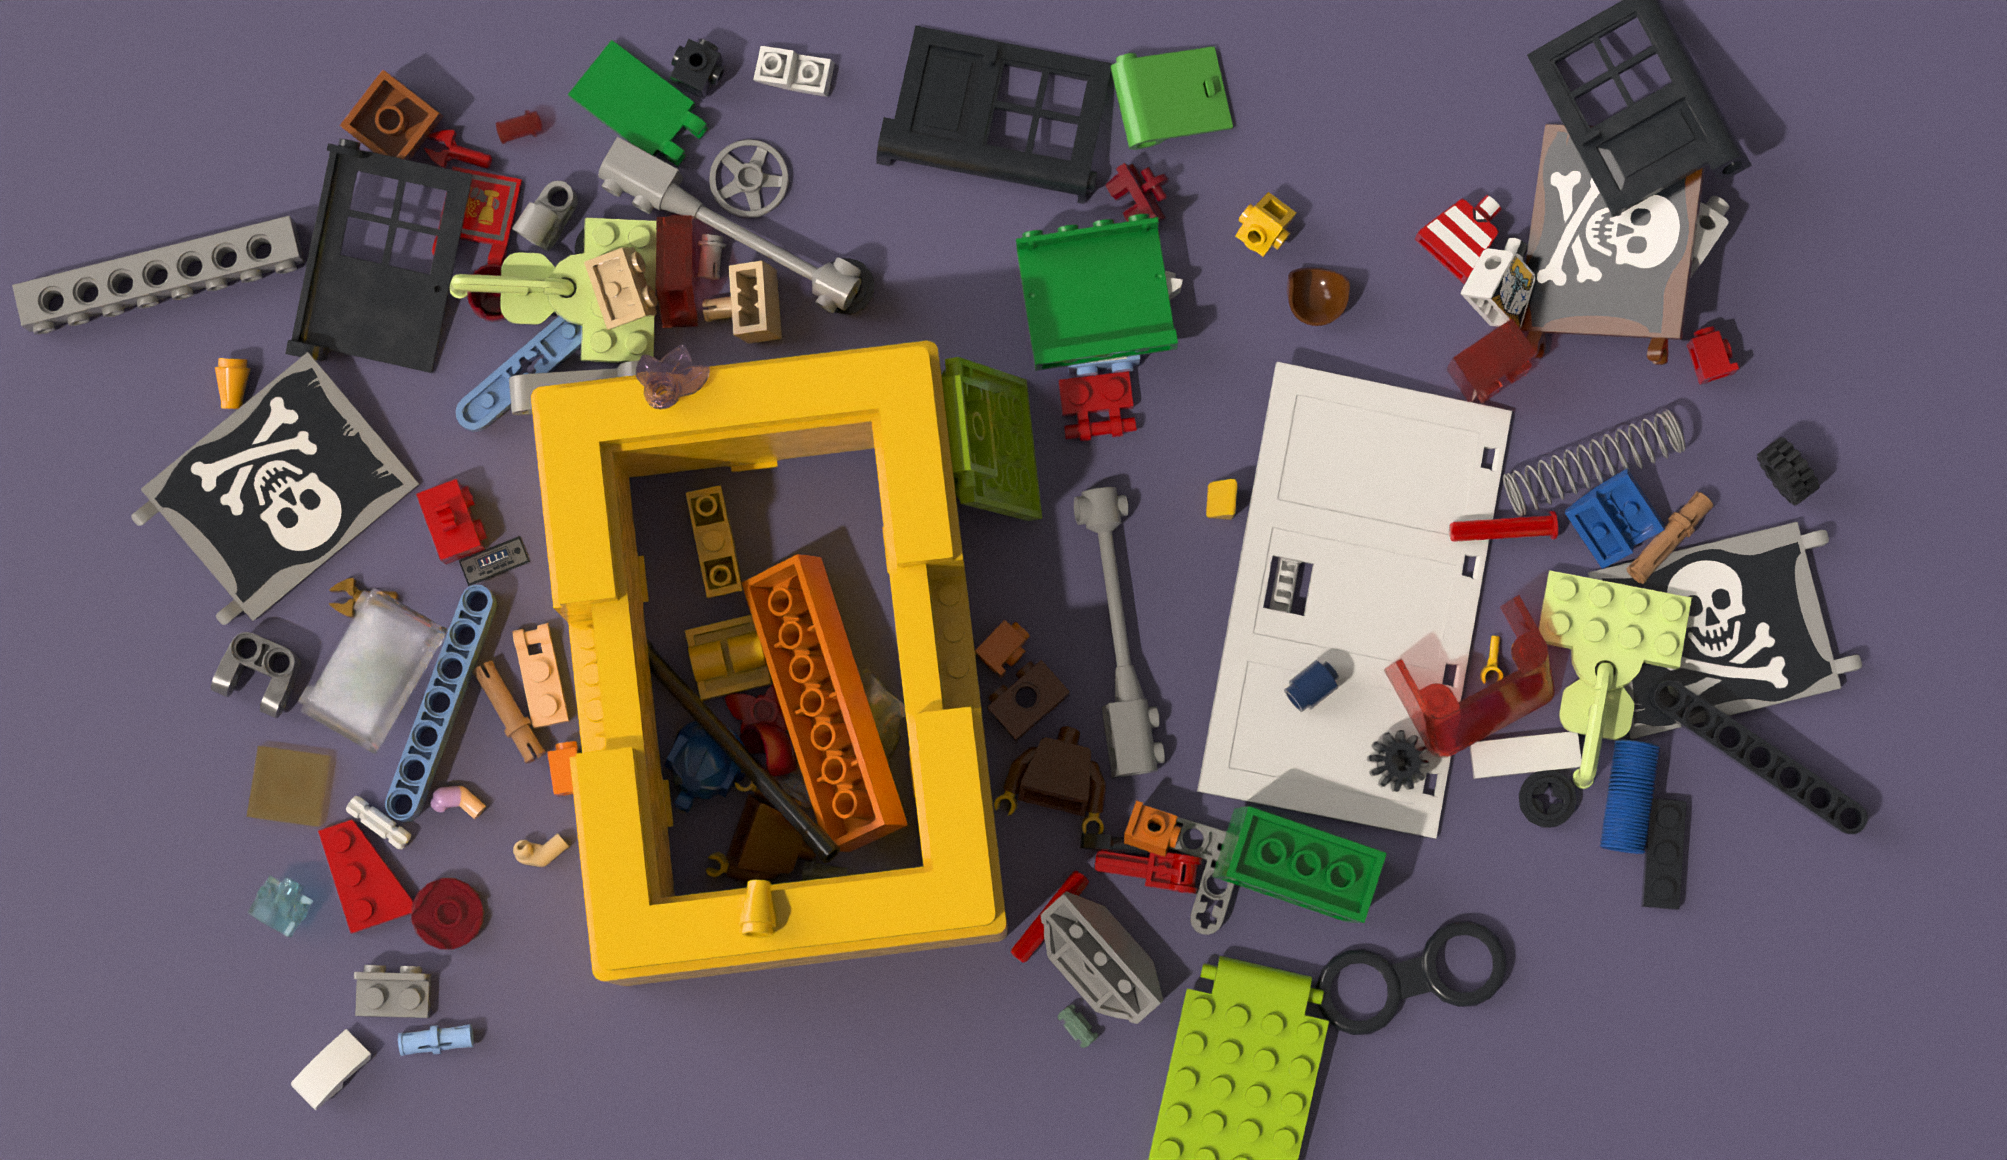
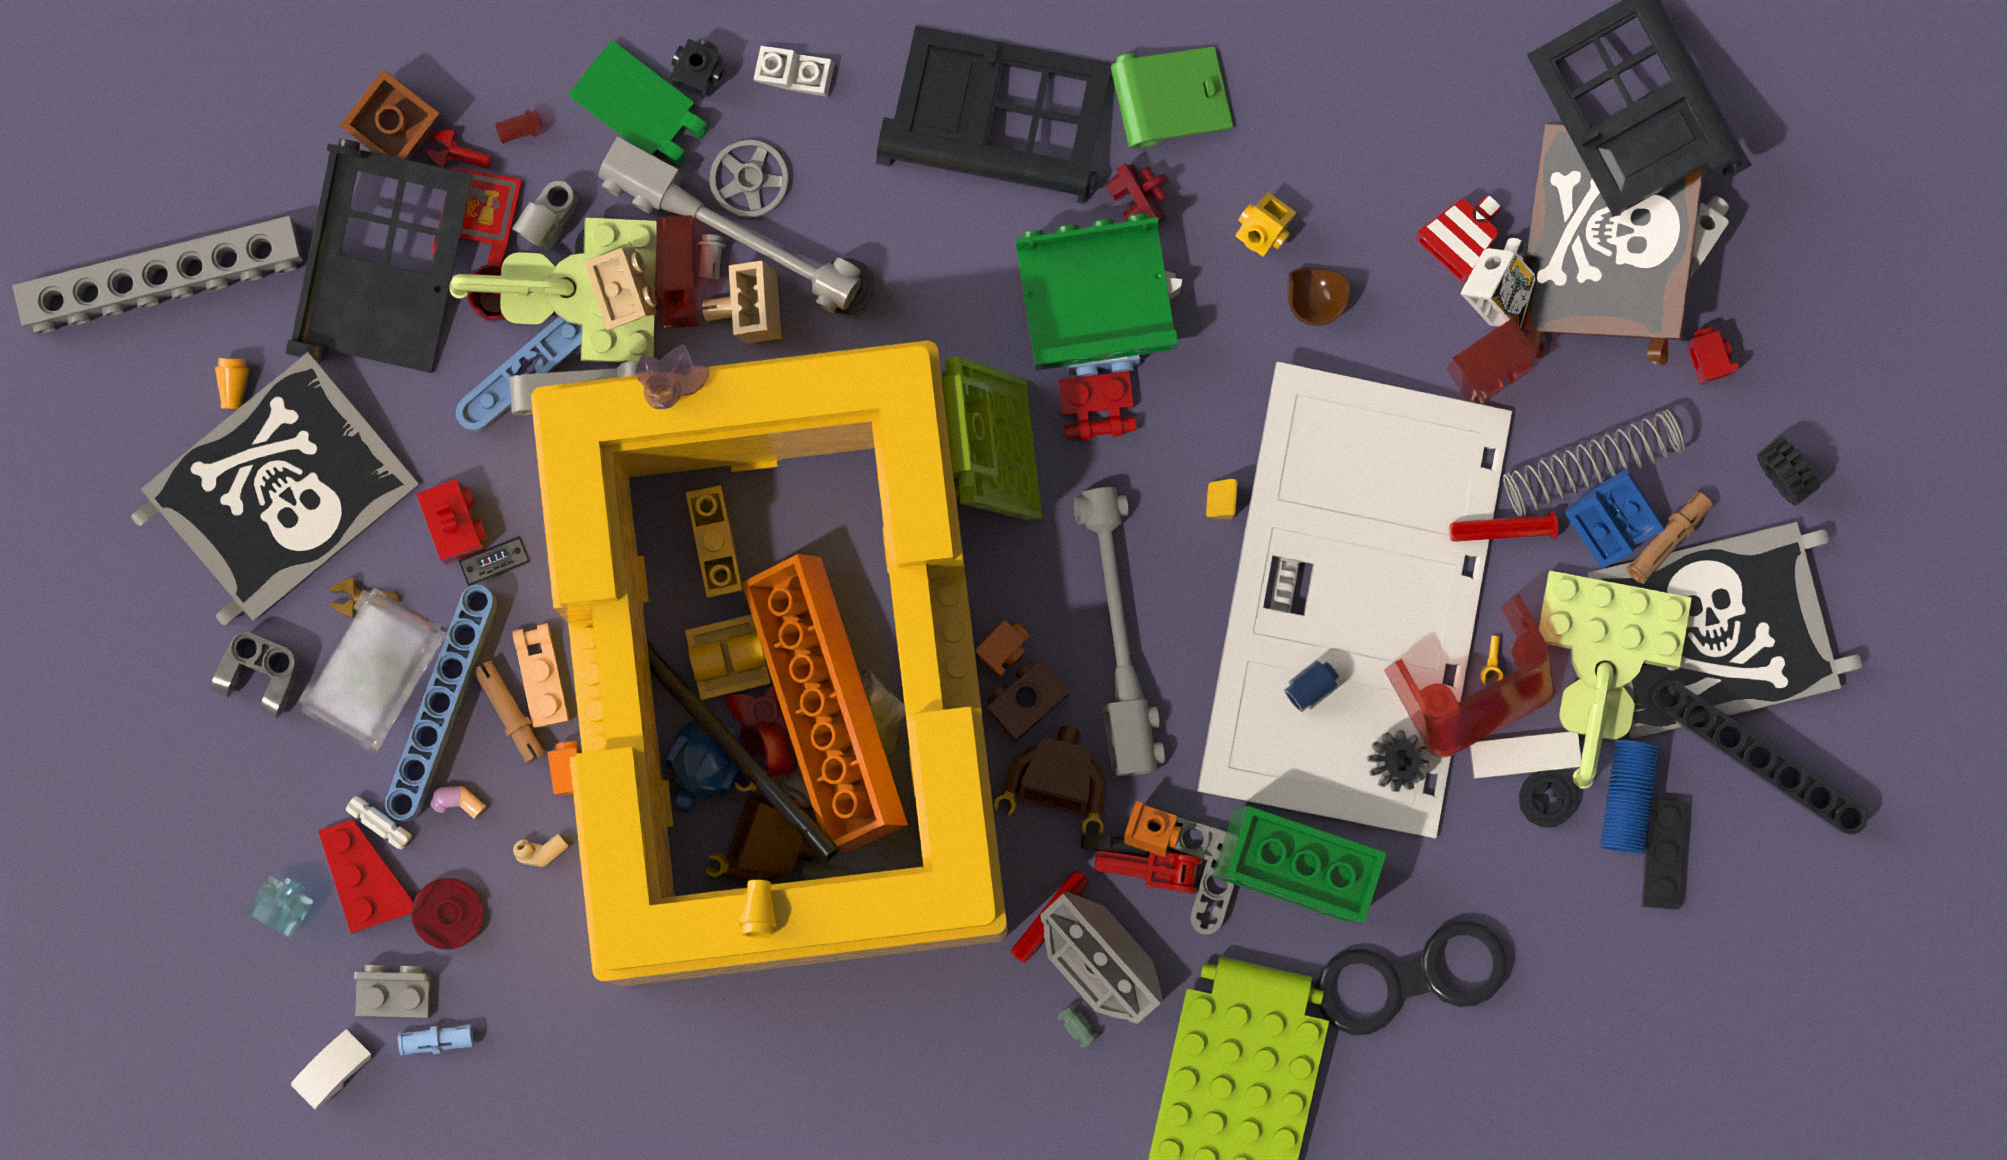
clear yellow tile [246,746,331,827] -> none

